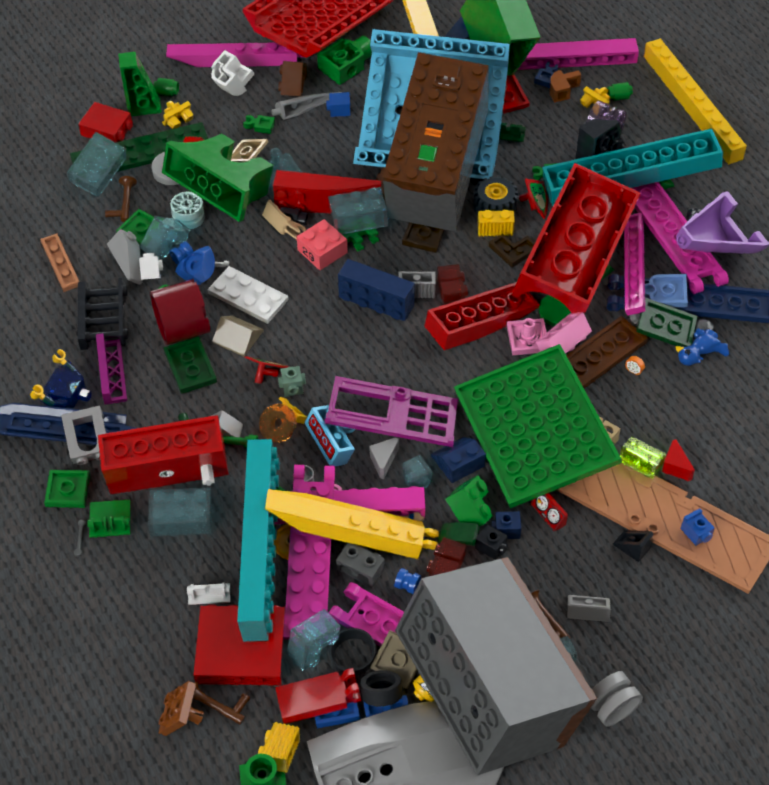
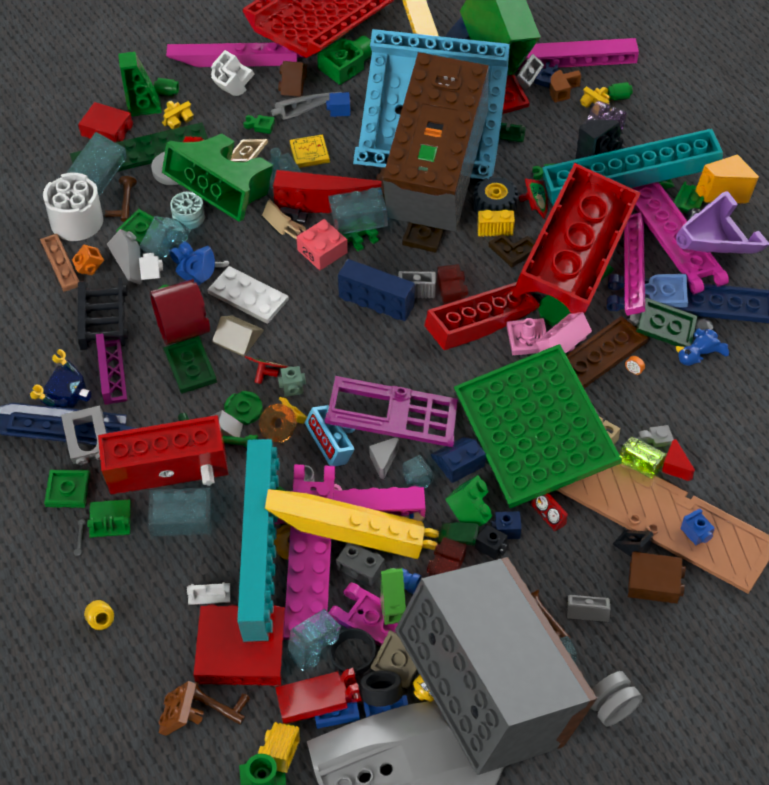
yellow brick [644,38,747,165] -> none
none -> white brick [43,173,103,241]
none -> orange brick [72,244,104,275]
none -> yellow head [84,600,114,630]
none -> green tile [224,391,263,425]
none -> yellow tile [289,135,330,168]
none -> bright green slope [380,568,406,625]
none -> light grey slope [516,54,544,91]
none -> reddish brown brick [628,552,686,604]
none -> light grey plate [637,425,674,448]
none -> green plate [674,182,704,214]
none -> light orange slope [695,155,759,204]

